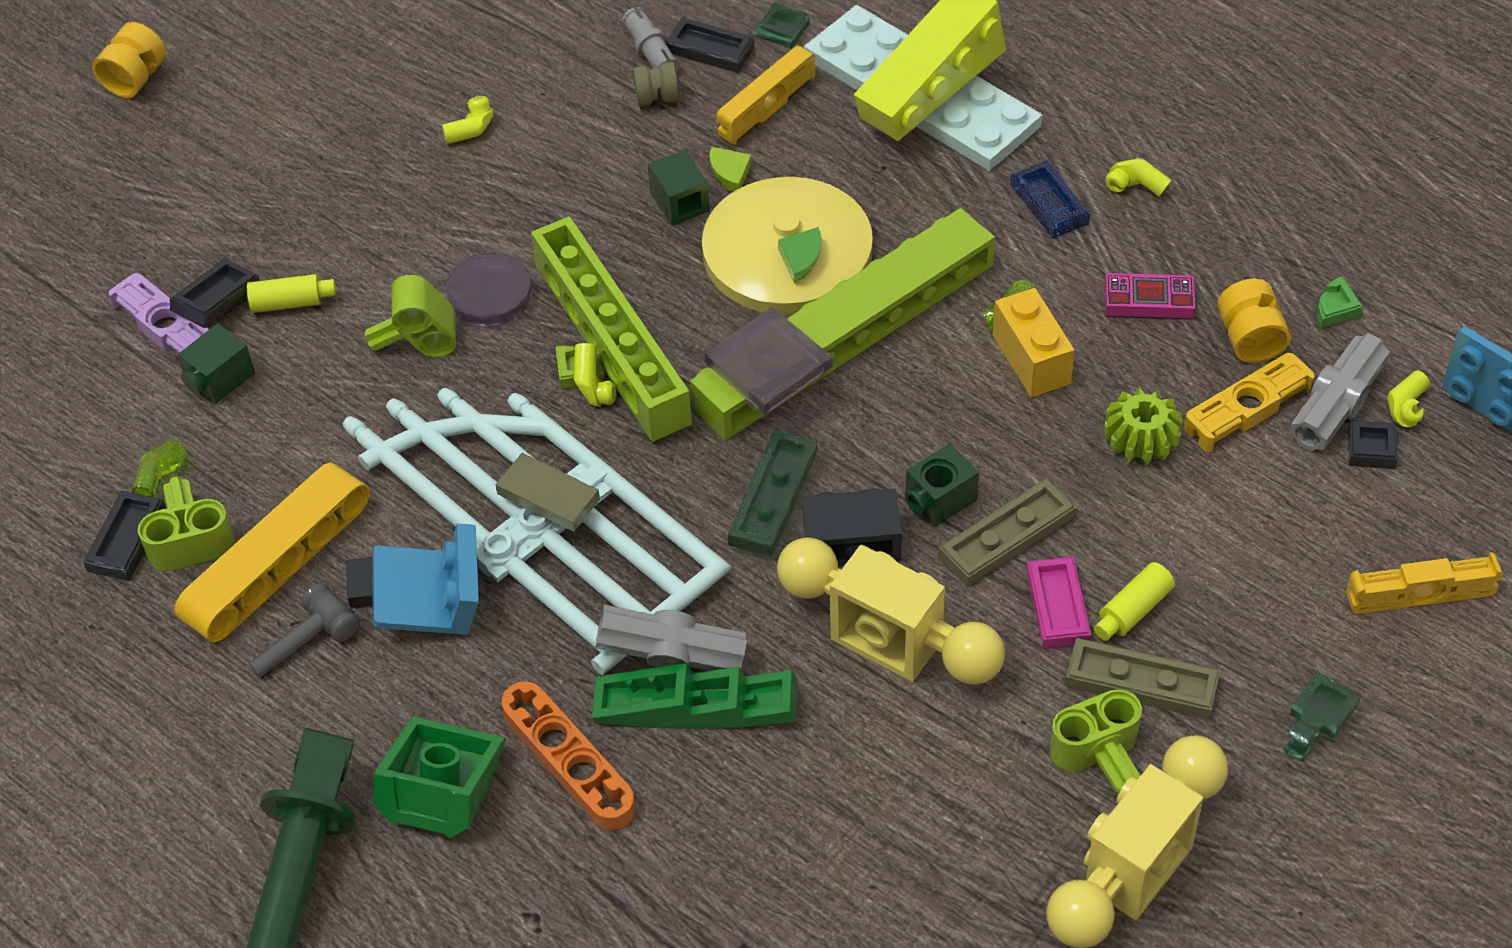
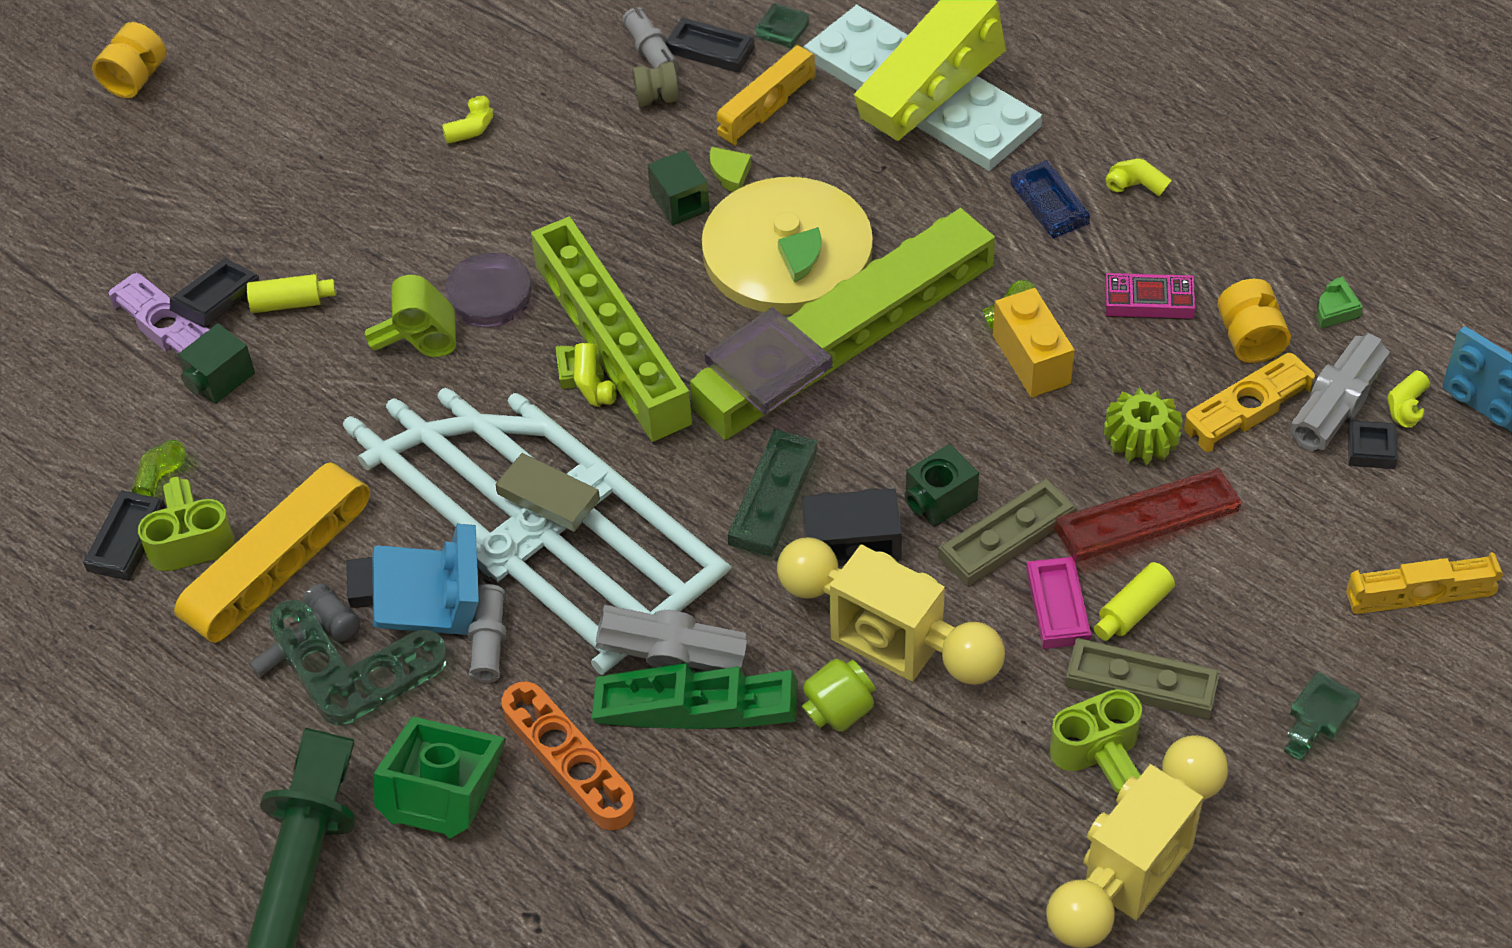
none -> clear green beam [269,600,446,725]
none -> light grey pin [468,584,507,683]
none -> lime head [802,659,877,732]
none -> clear red tile [1054,468,1242,563]

